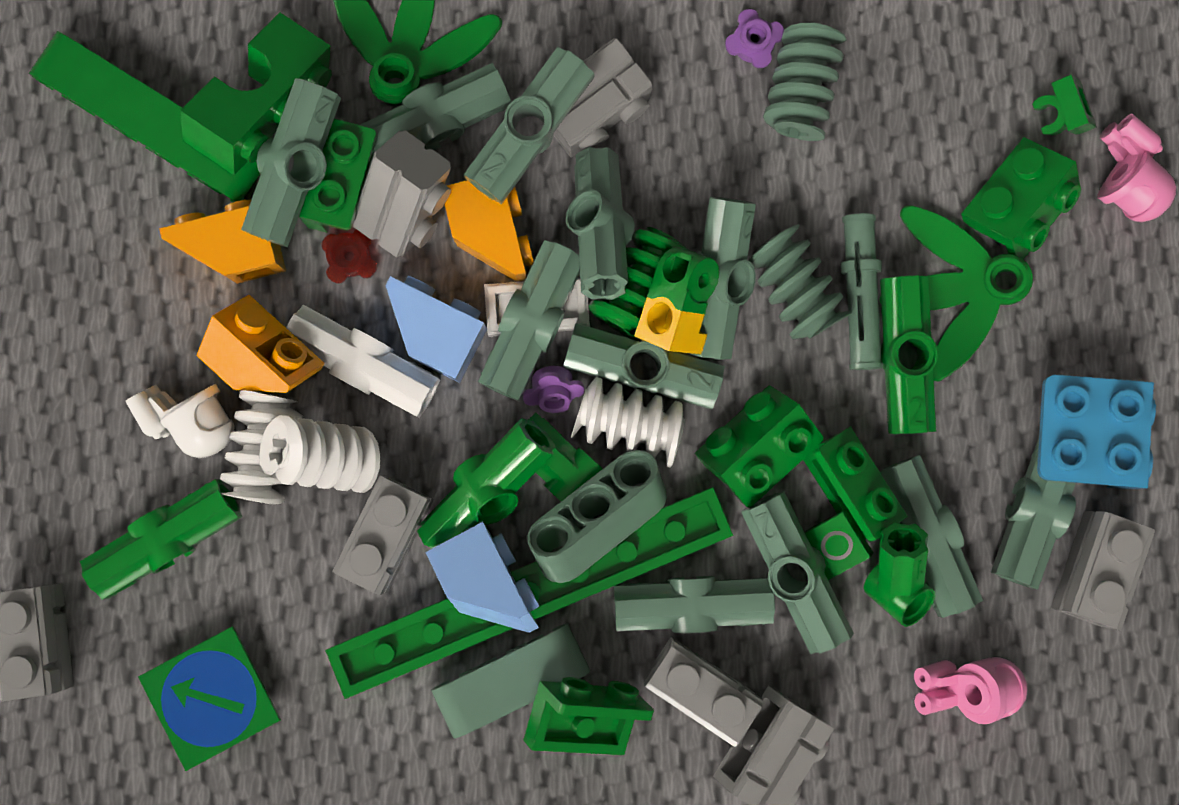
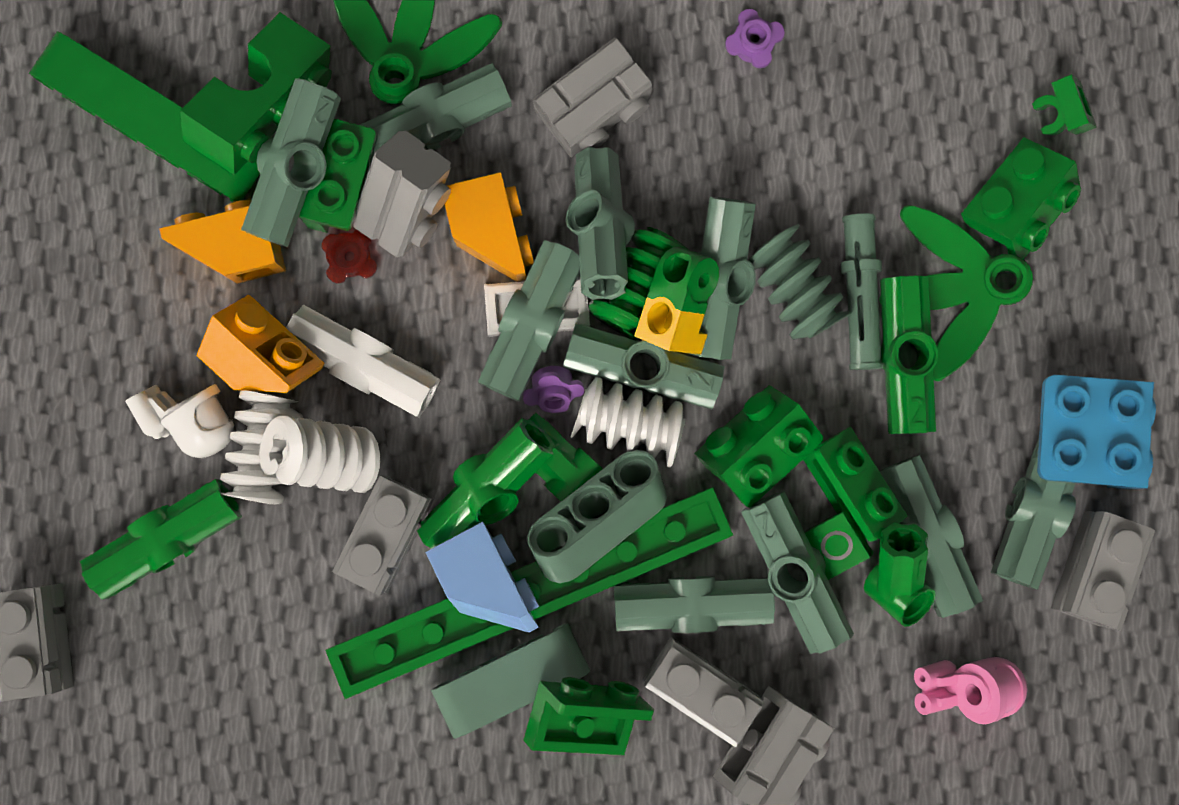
piece [138,626,281,771] -> none
light blue slope [385,276,487,383] -> none
sand green piece [464,47,595,205] -> none
sand green piece [763,23,847,141] -> none
bright pink piece [1097,114,1176,222] -> none

